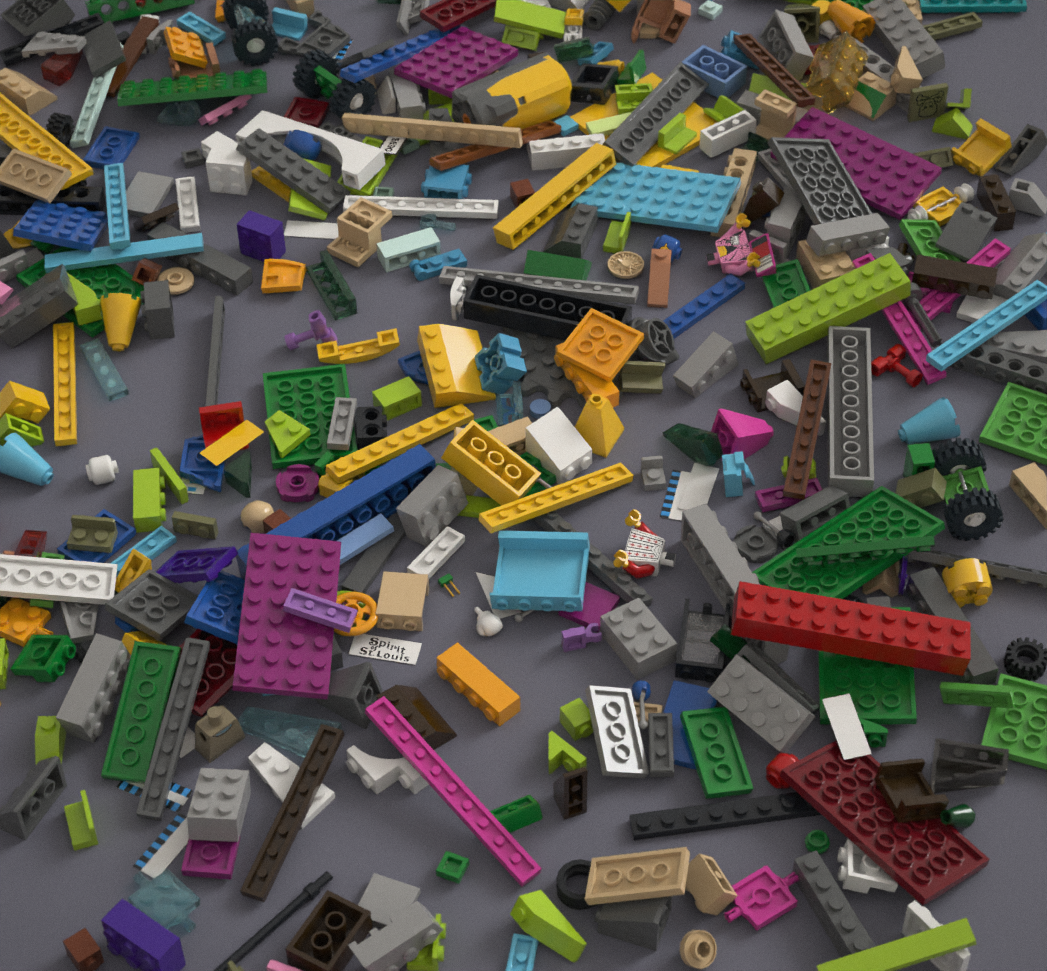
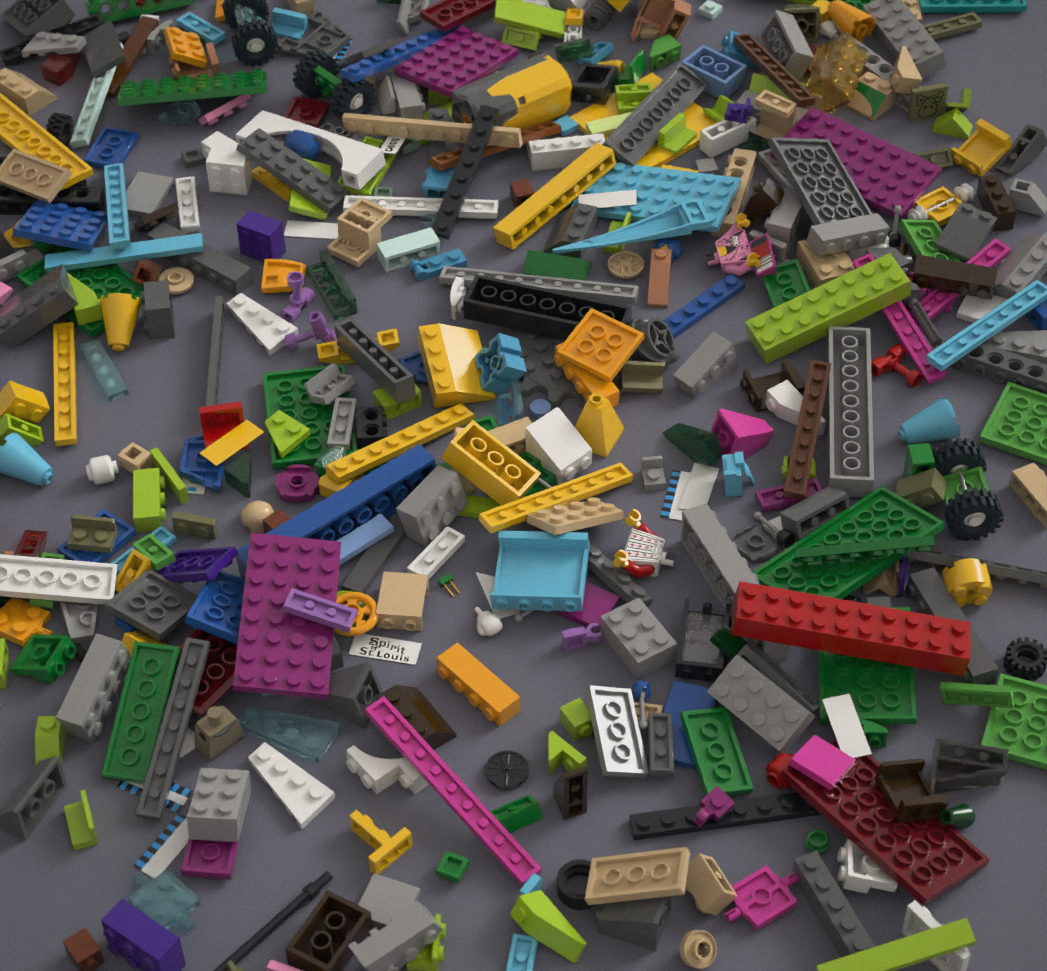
dark brown plate [240,724,345,902] -> none
none -> tan brick [118,442,154,474]
none -> bright green slope [132,533,176,571]
none -> white wing [226,293,299,356]
none -> medium lavender bar [282,271,315,323]
none -> light grey bracket [304,363,356,405]
none -> clear light blue piece [317,445,346,469]
none -> dark grey brick [334,318,416,404]
none -> yellow bracket [349,810,413,874]
none -> black plate [432,105,500,240]
none -> black wheel [486,751,529,789]
none -> medium azure tile [520,873,542,896]
none -> tan plate [527,498,624,535]
none -> medium azure plate [552,199,711,254]
none -> white sticker [579,190,637,208]
none -> bright green slope [649,34,681,72]
none -> magenta plate [693,786,735,827]
none -> light grey tile [695,158,718,175]
none -> dark purple bracket [724,97,754,123]
none -> dark pink tile [789,735,856,791]
none -> hinge [887,205,902,247]

